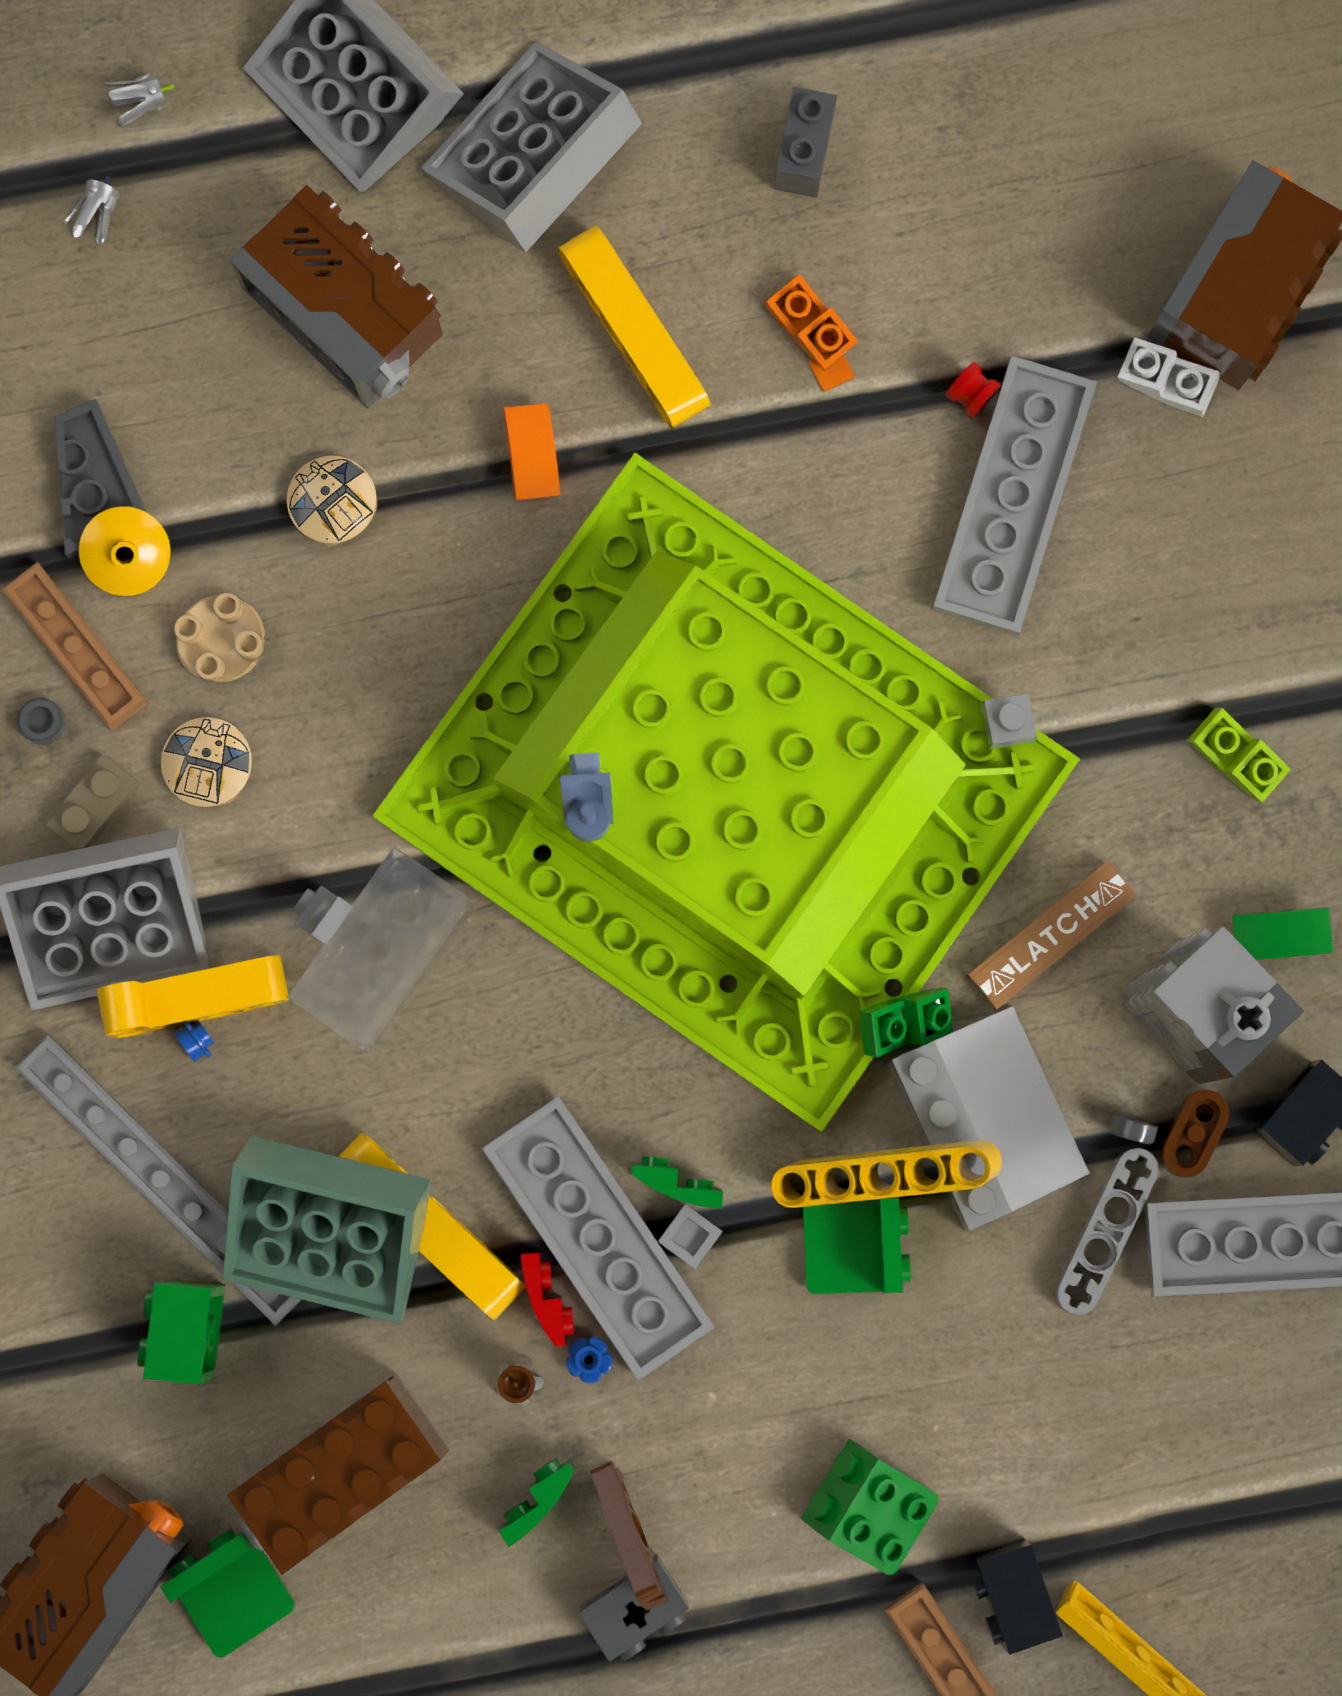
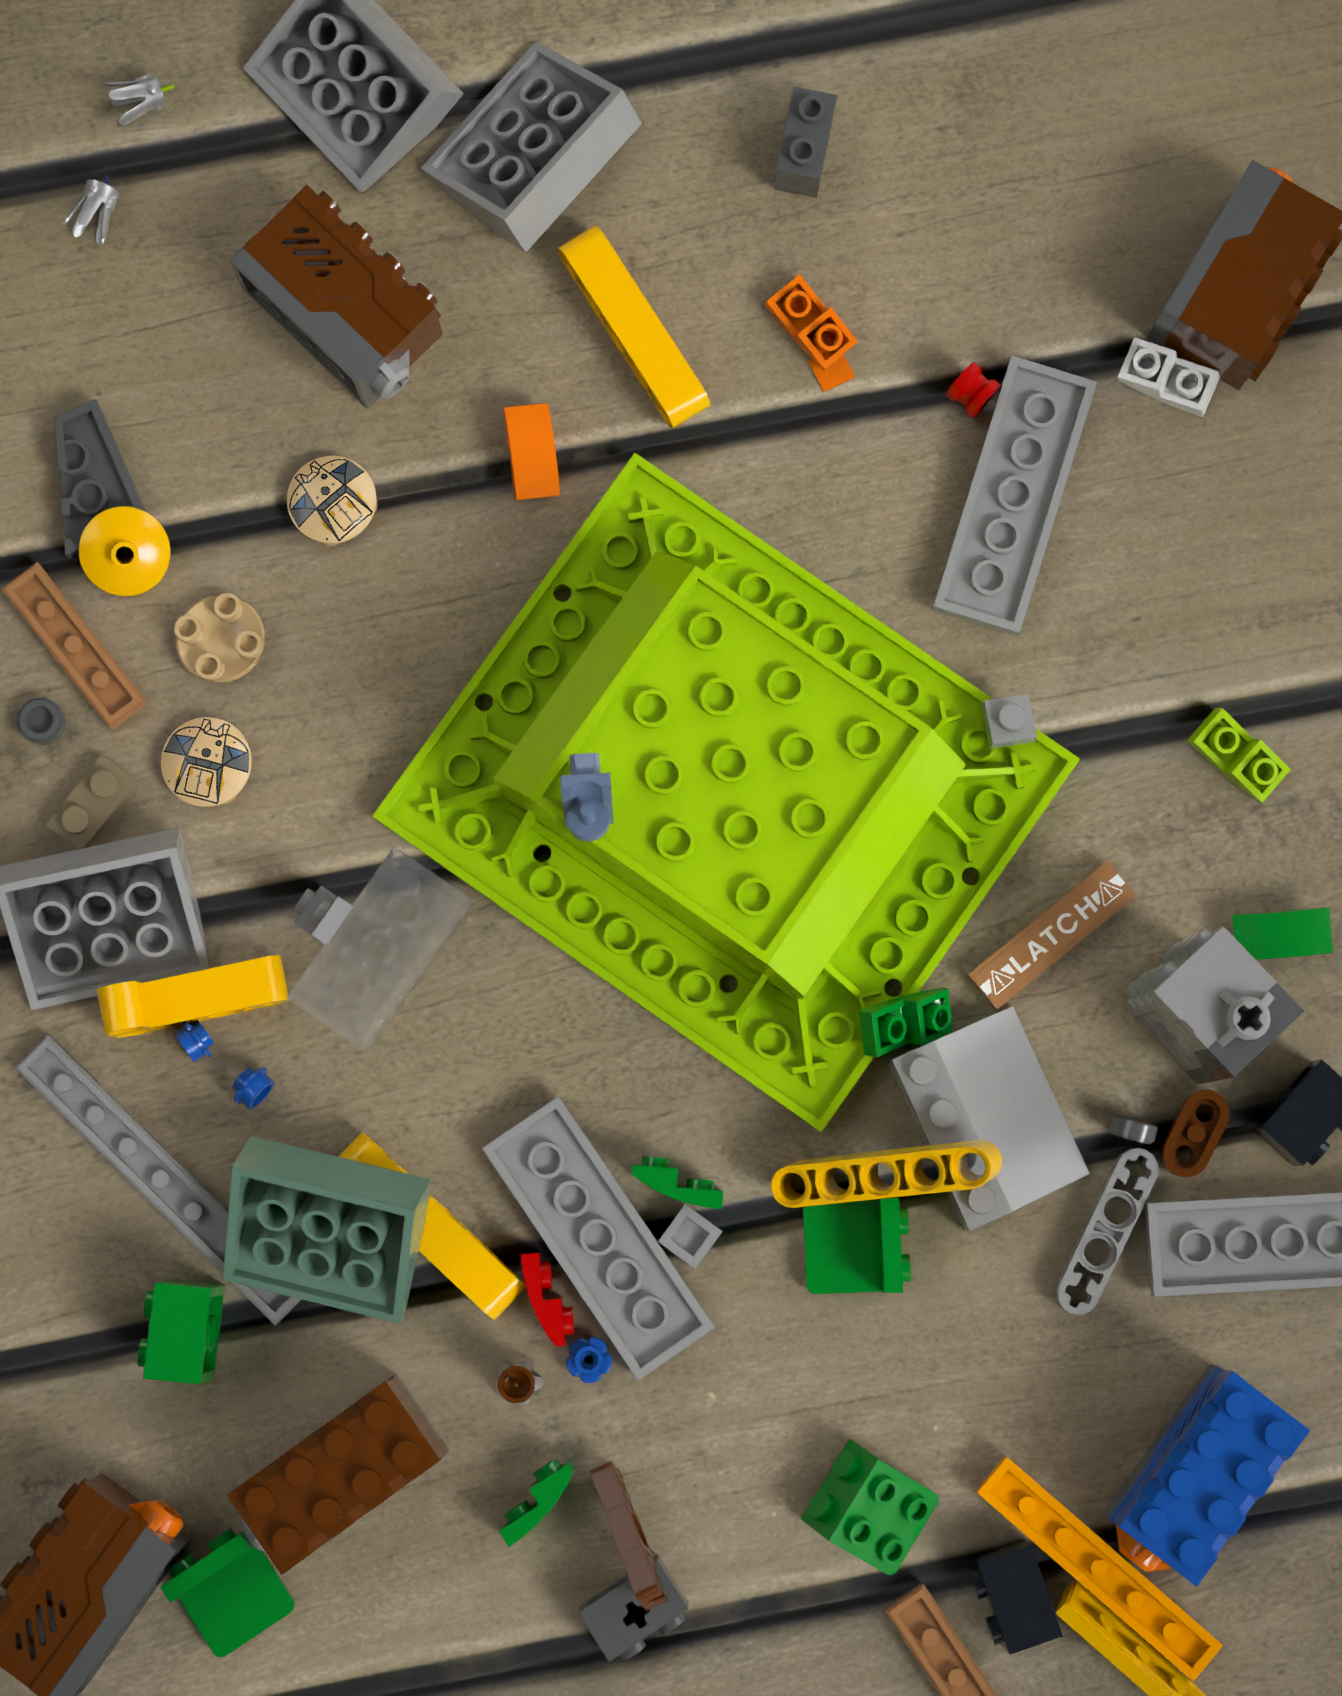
none -> blue plate [232,1067,275,1110]
none -> light orange plate [975,1455,1223,1682]
none -> blue piece [1101,1364,1310,1587]

